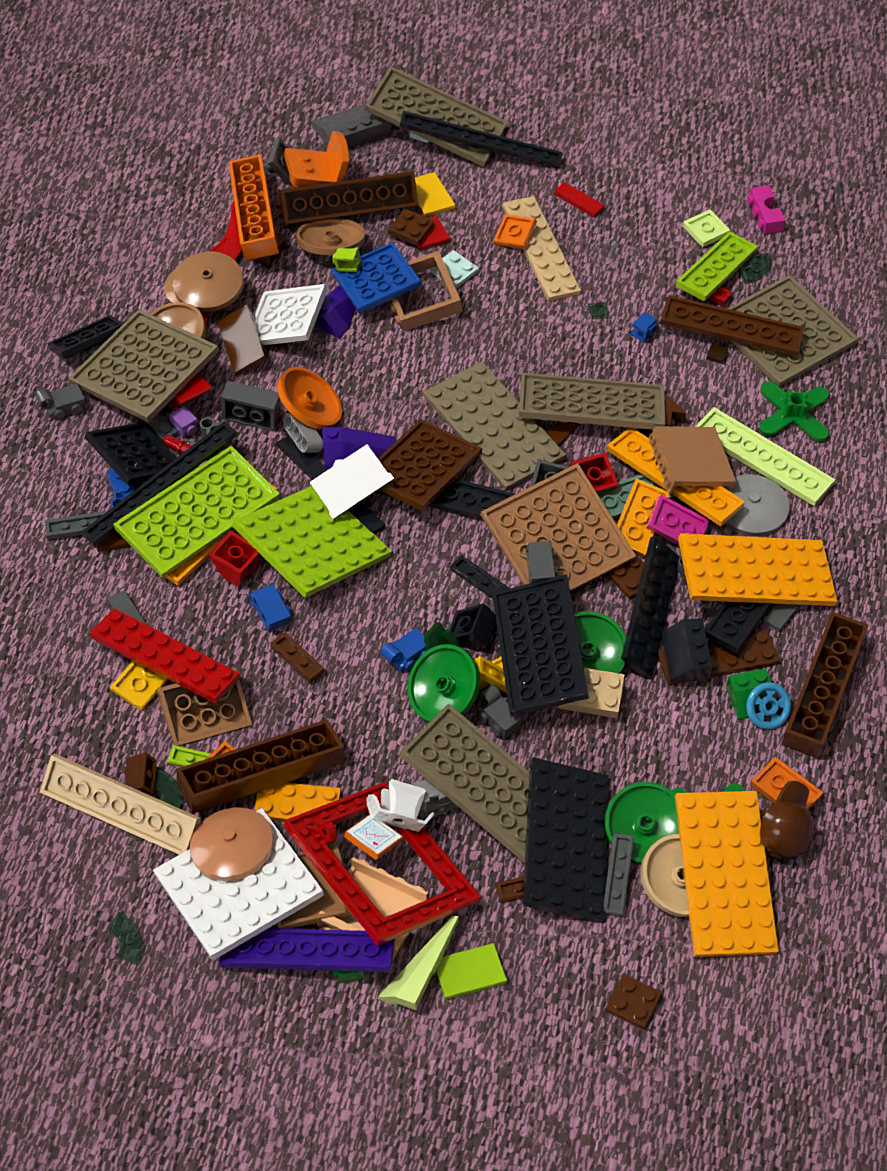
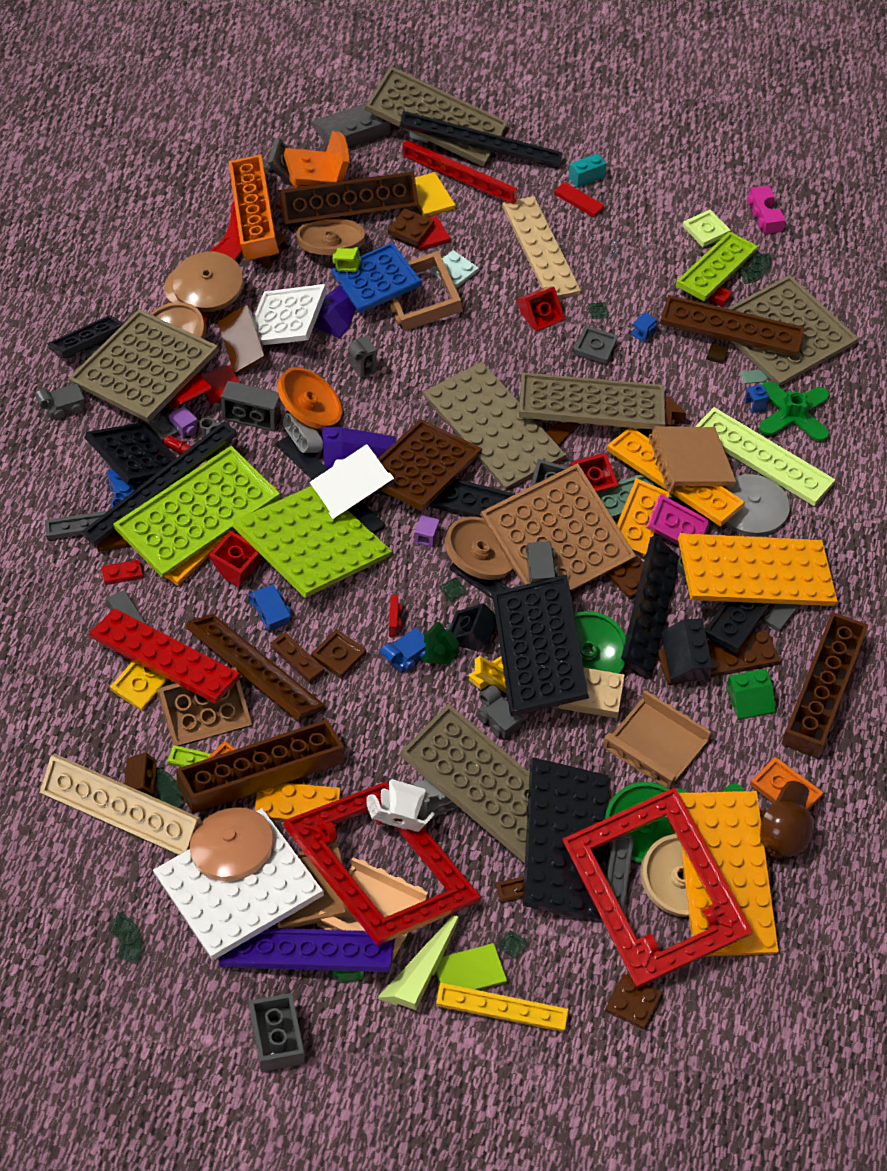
tile [344,814,403,860] -> none
green dish [408,644,480,721] -> none
orange tile [493,214,537,249] -> none
dark azure plate [746,682,791,730] -> none
none -> red plate [101,560,143,585]
none -> reddish brown plate [186,614,325,720]
none -> red tile [200,365,240,405]
none -> dark grey brick [249,993,304,1072]
none -> reddish brown plate [311,629,366,678]
none -> dark grey hinge [348,336,377,379]
none -> red plate [389,595,402,637]
none -> red tile [403,140,517,204]
none -> medium lavender brick [414,515,439,547]
none -> yellow plate [436,983,568,1032]
none -> clear green tile [440,577,467,602]
none -> medium nougat dish [445,517,513,580]
none -> clear green tile [497,930,527,959]
none -> red slope [516,286,565,332]
none -> red plate [562,787,753,988]
none -> teal brick [568,153,607,188]
none -> dark grey plate [573,325,618,364]
none -> medium nougat panel [603,690,711,789]
none -> sand green piece [739,370,768,384]
none -> blue window [744,384,769,413]

